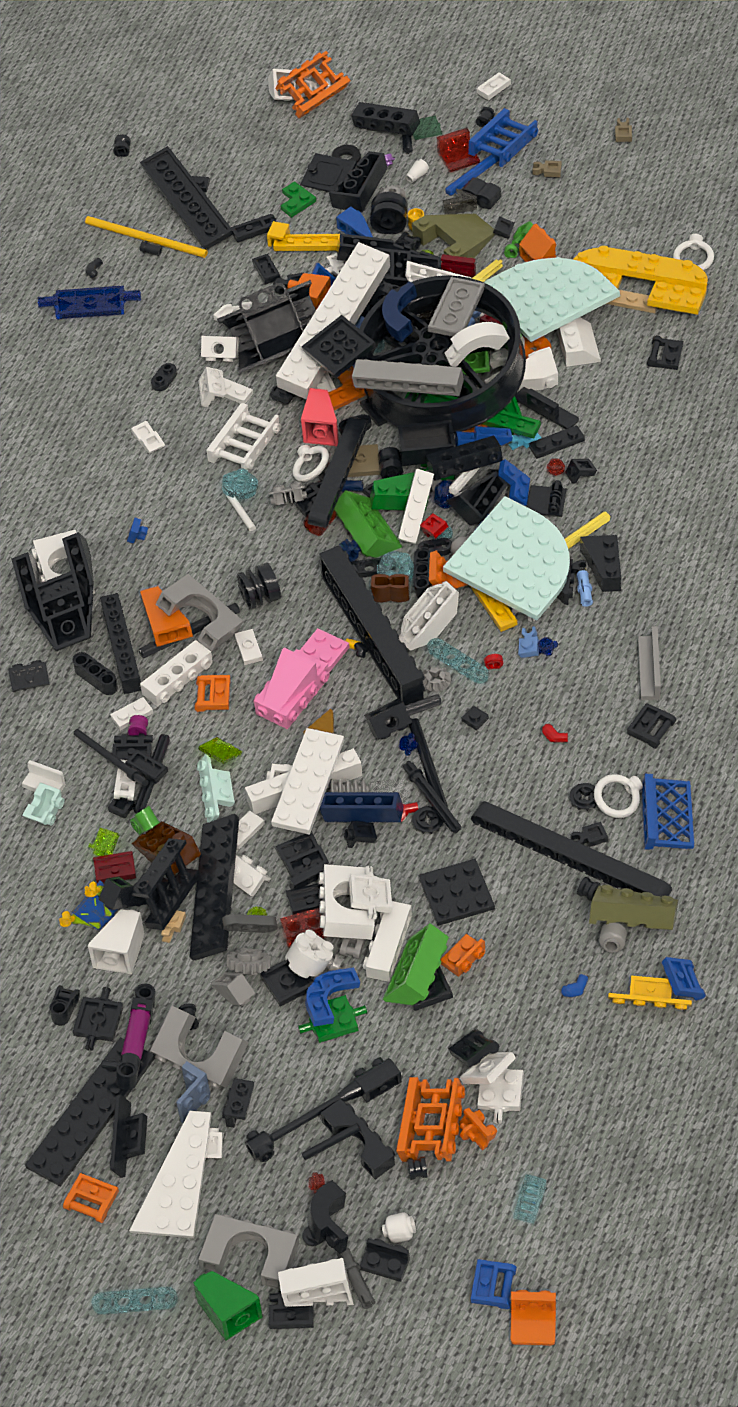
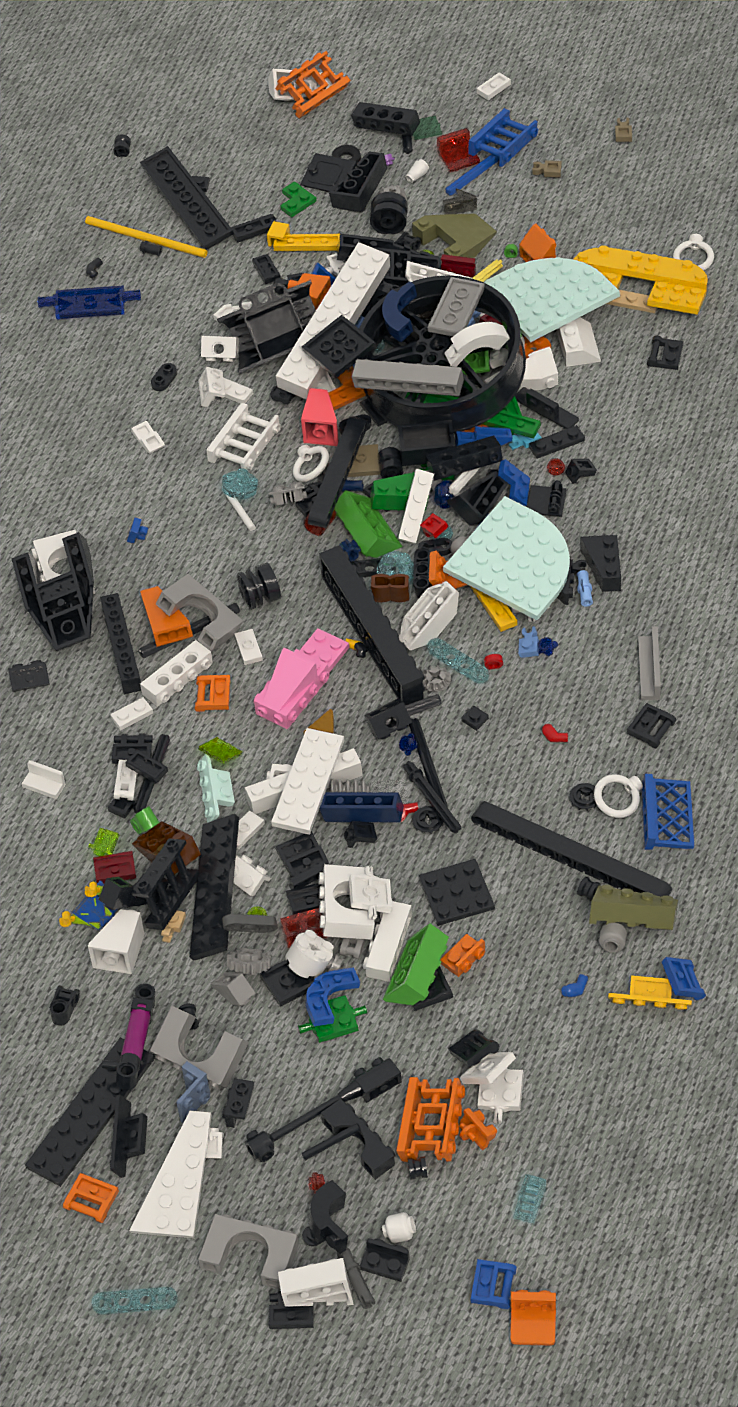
light aqua cylinder [22,783,65,826] -> none
black beam [72,652,118,695] -> none
black plate [72,987,124,1051] -> none
black bar [73,729,149,787] -> none
magenta wheel [128,715,149,735] -> none
green slope [193,1271,263,1341] -> none
blue slope [336,207,373,237] -> none
yellow wheel [407,208,424,230] -> none
black brick [462,177,501,209] -> none
black bush [476,107,495,127] -> none
black plate [493,216,515,239] -> none
bright green plate [512,221,533,251] -> none
light yellow axle [565,512,610,549] -> none
black plate [570,822,608,847] -> none

